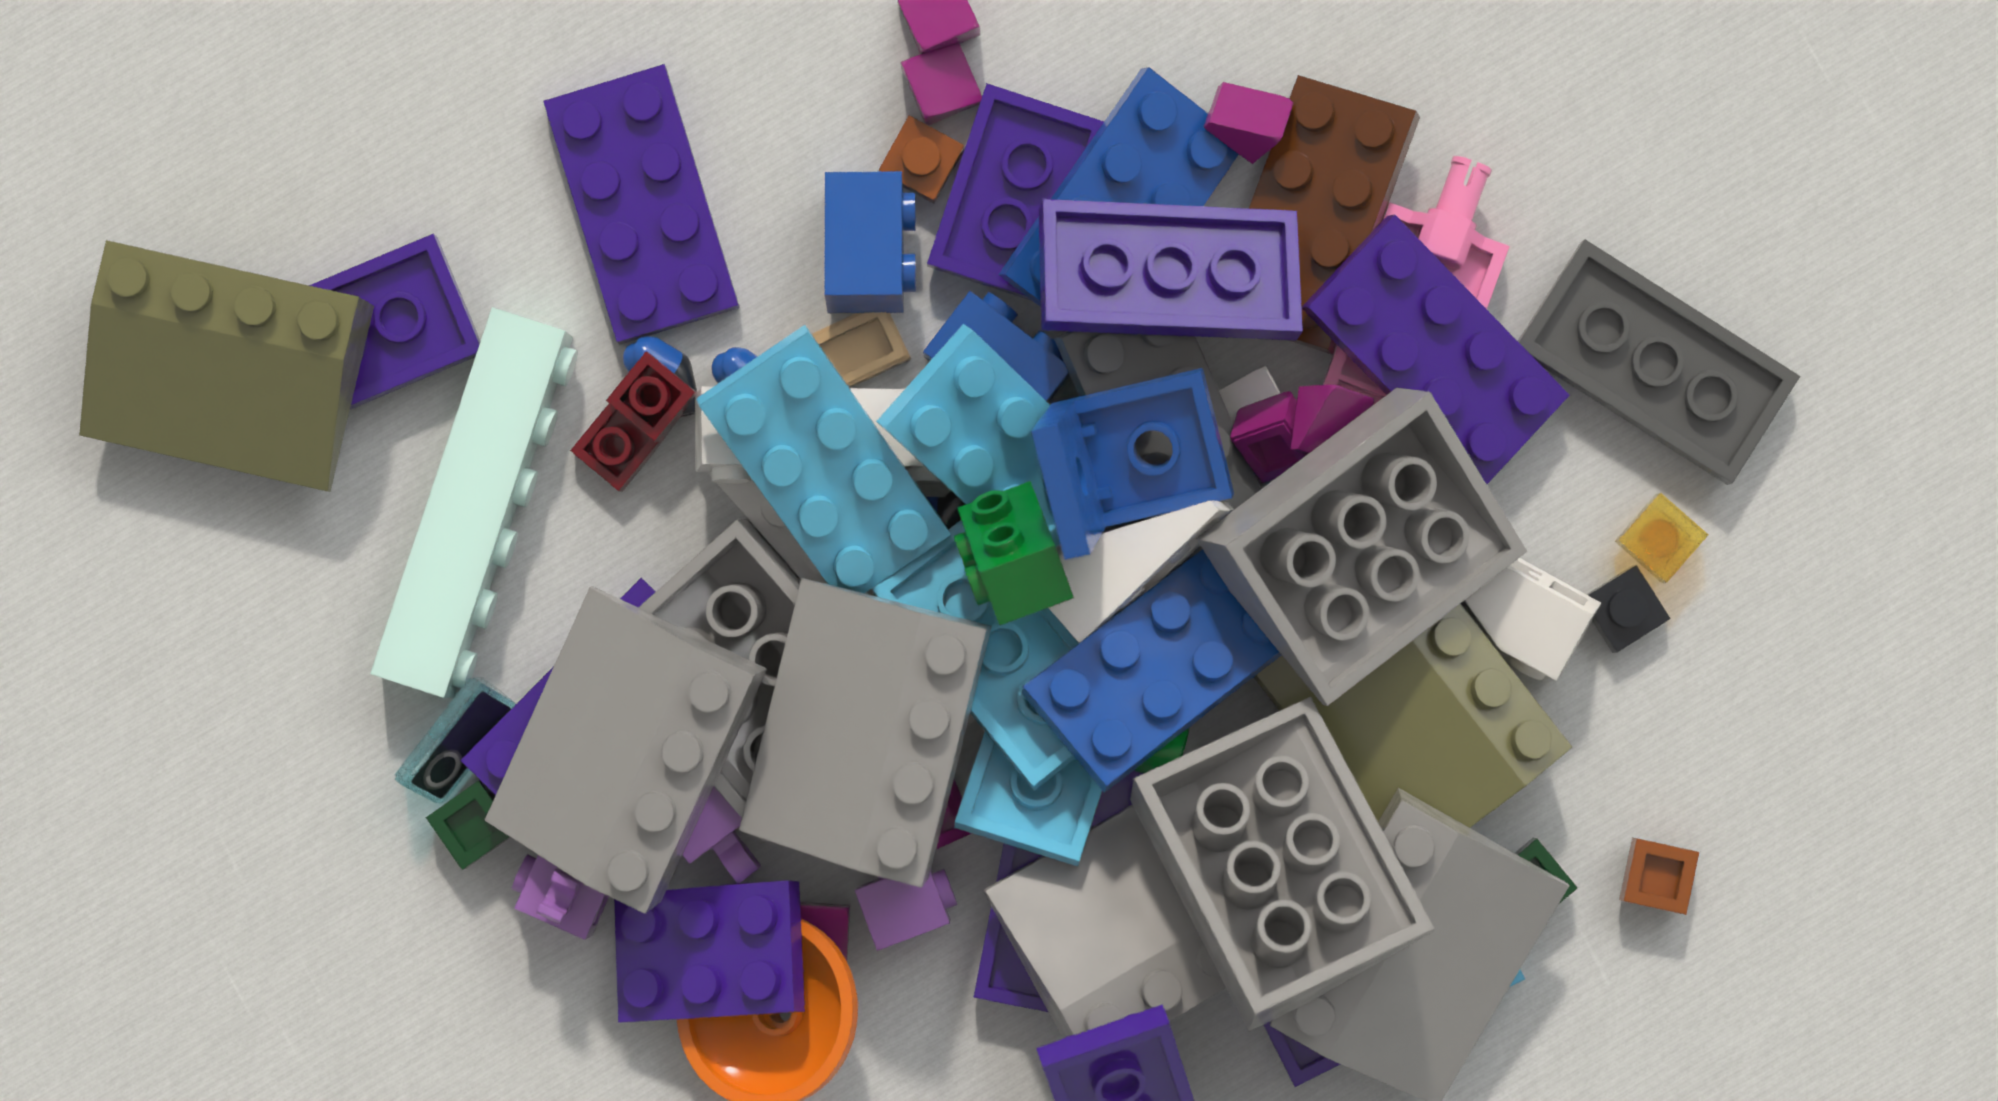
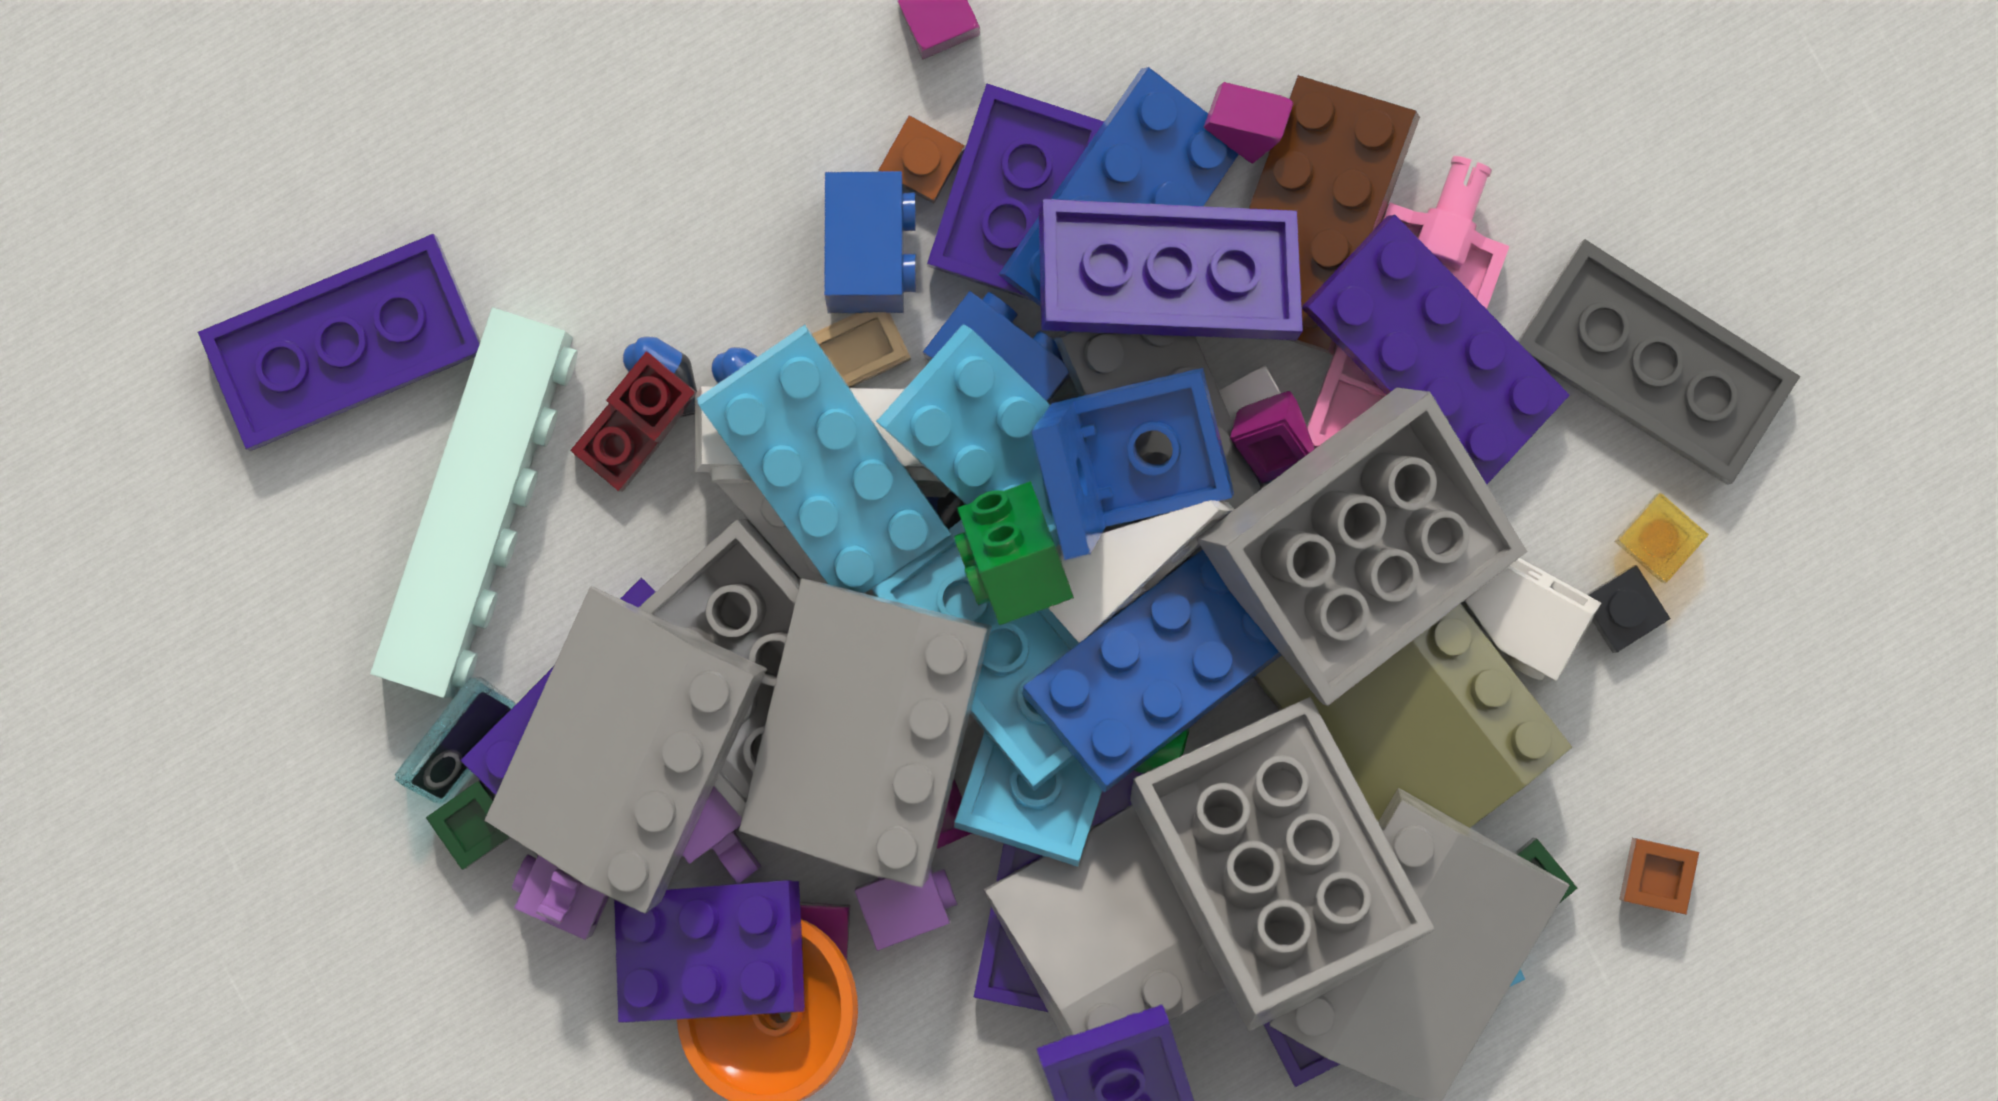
olive slope [79,240,374,492] -> none
dark purple plate [543,64,740,345] -> none
magenta slope [900,43,982,126] -> none
magenta slope [1291,384,1374,455] -> none

